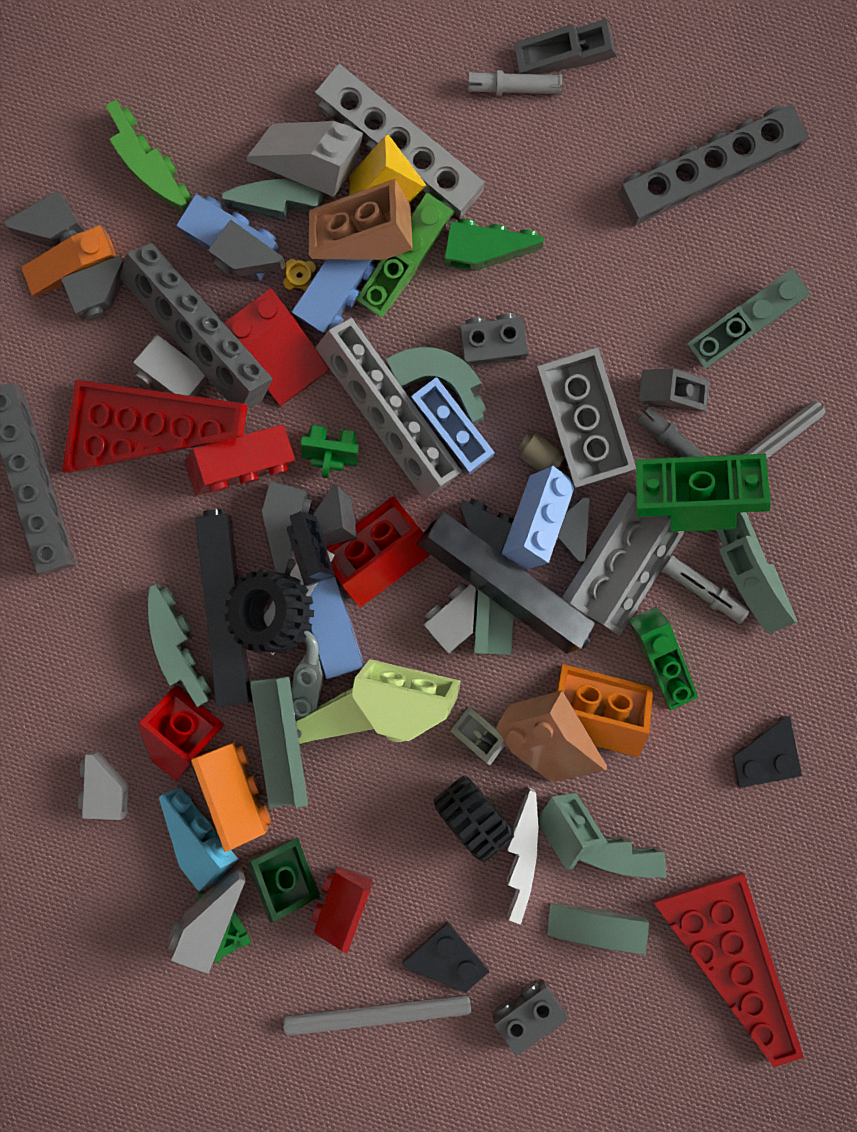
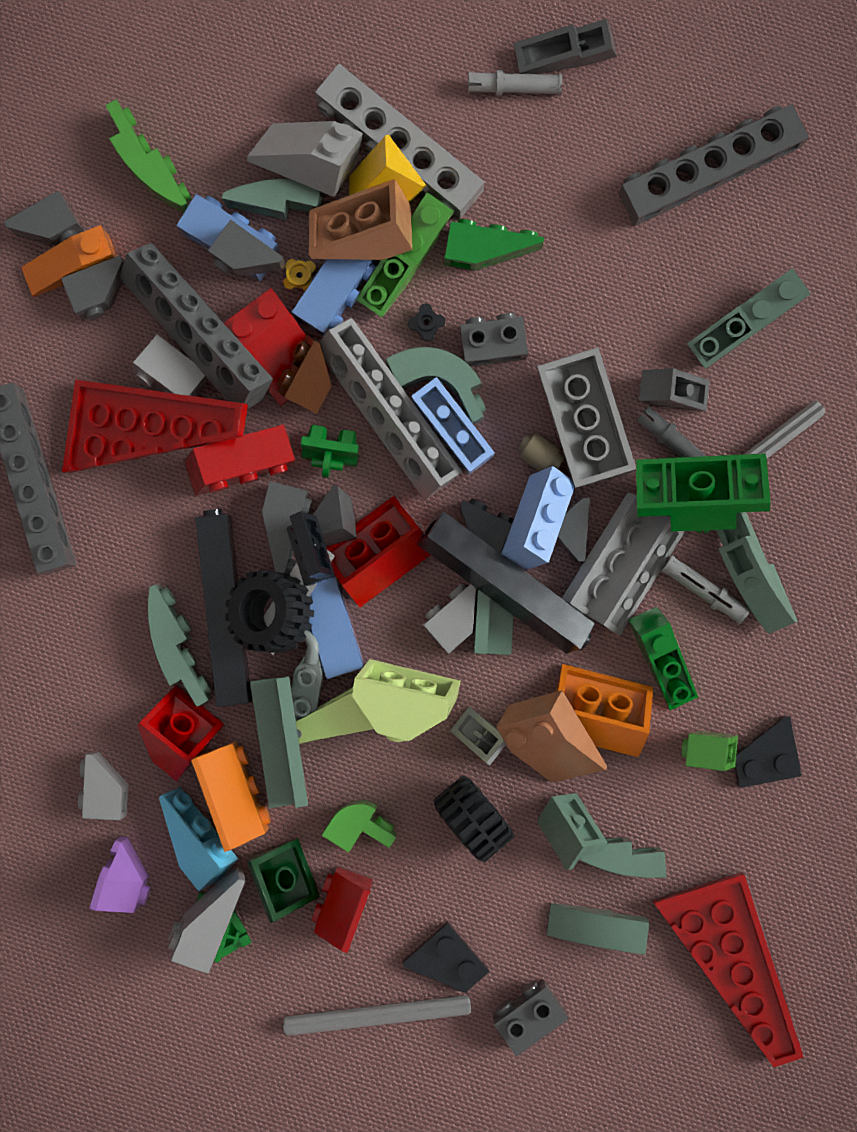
white slope [506,787,538,925] -> none
none -> medium lavender slope [89,836,151,913]
none -> reddish brown slope [278,336,332,414]
none -> bright green brick [322,800,397,853]
none -> black plate [408,303,445,341]
none -> bright green brick [682,731,738,771]

